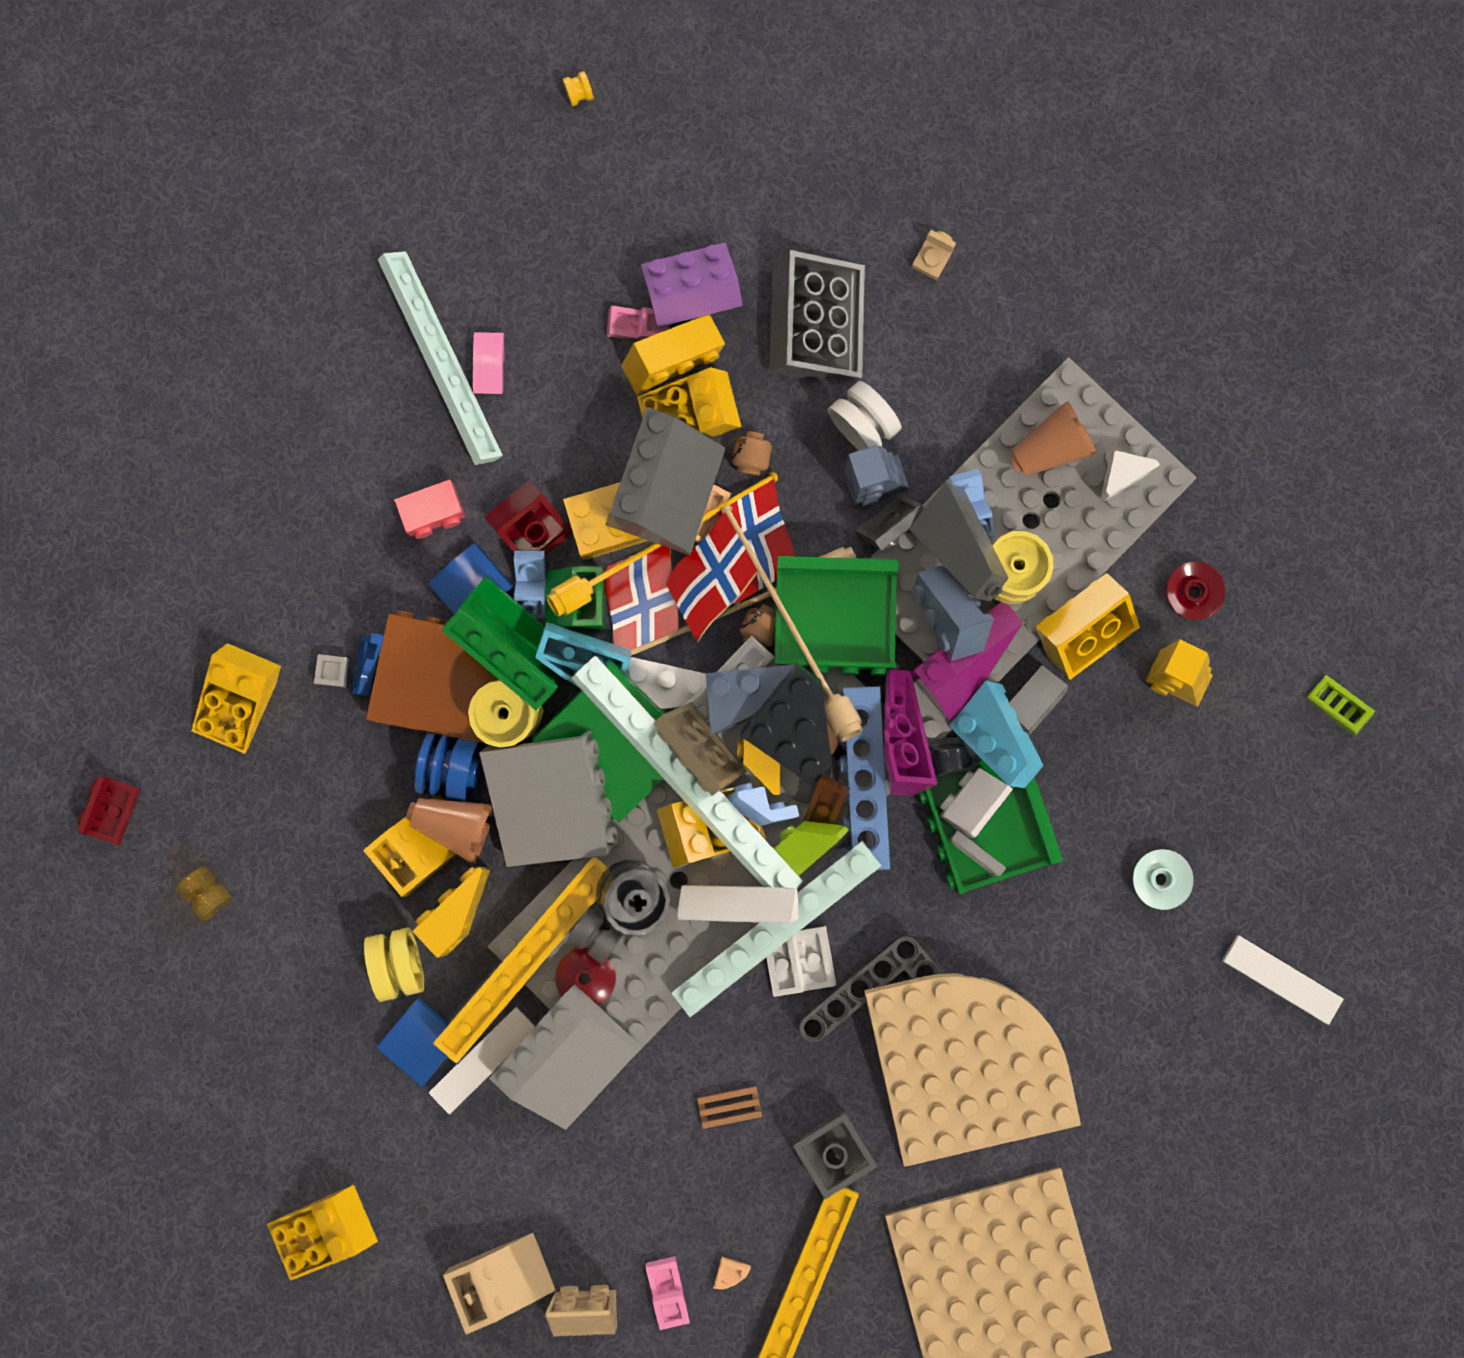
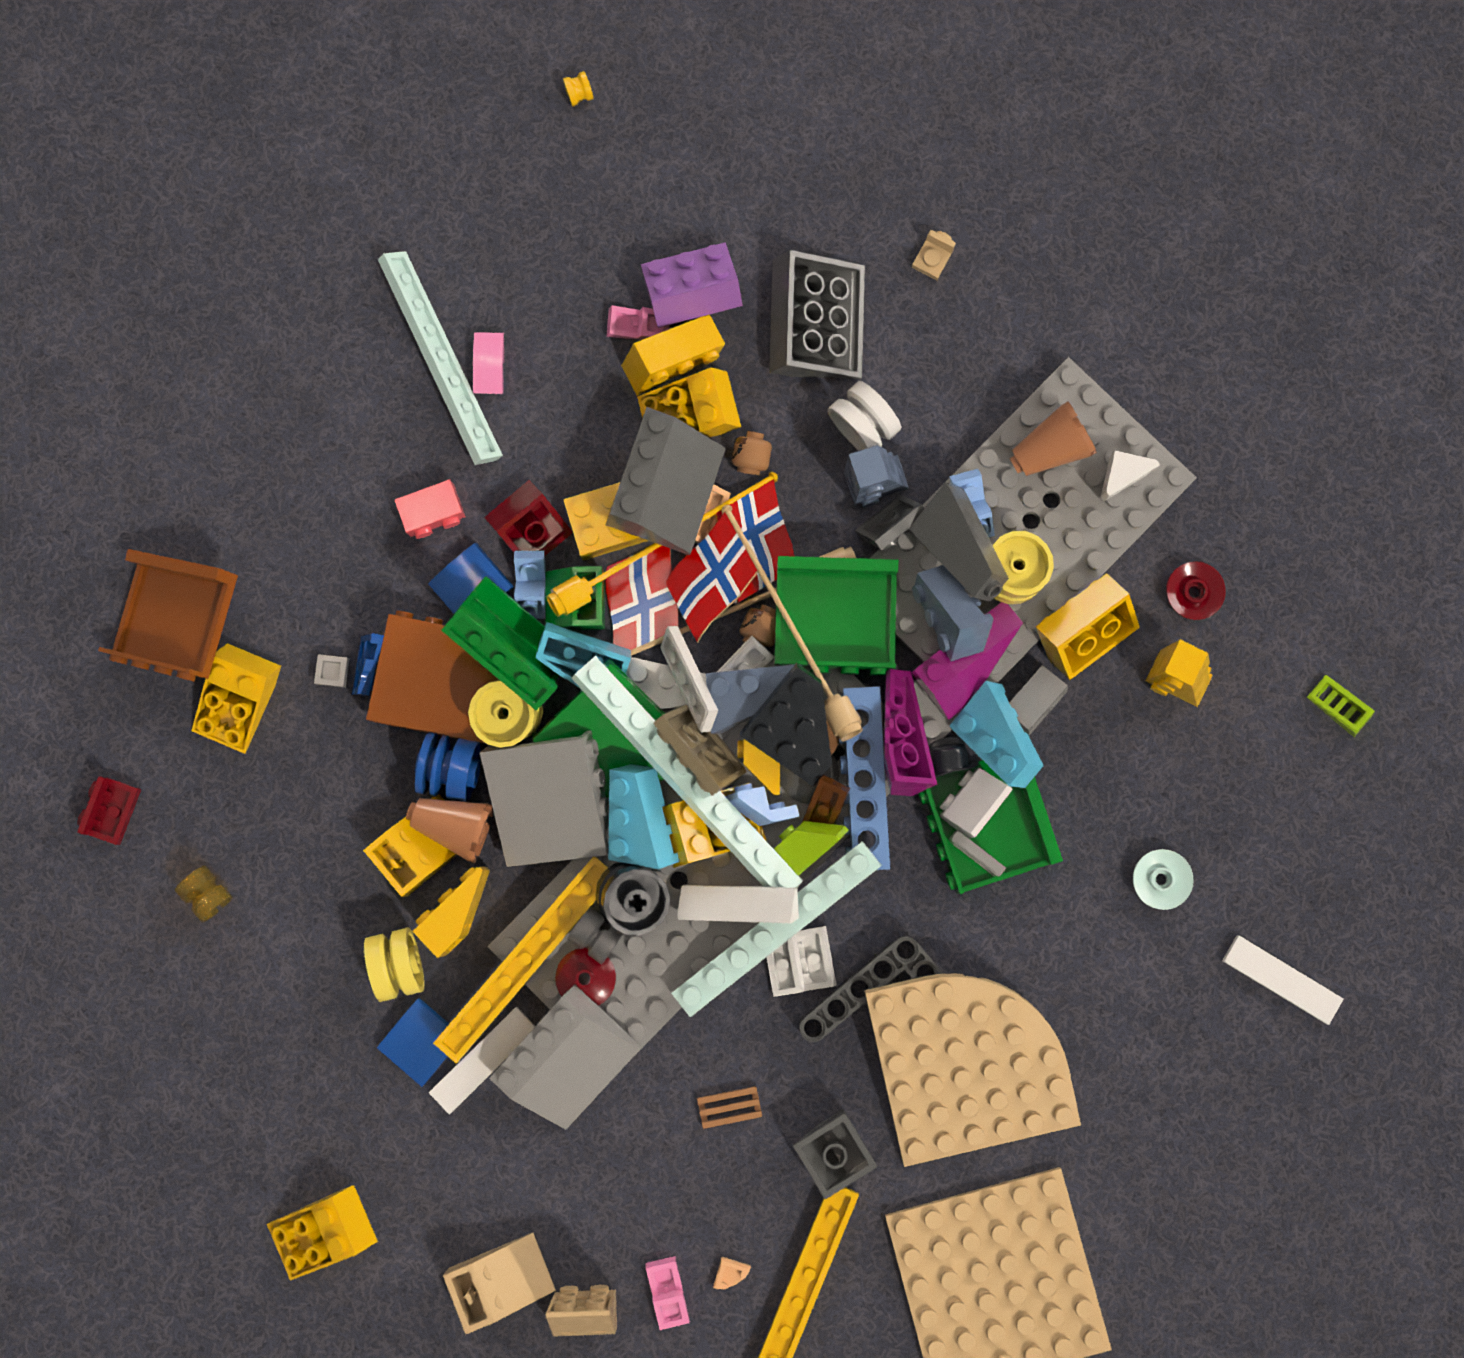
none -> dark orange panel [98,549,238,681]
none -> medium azure wedge [608,764,680,869]
none -> white tile [660,626,718,732]

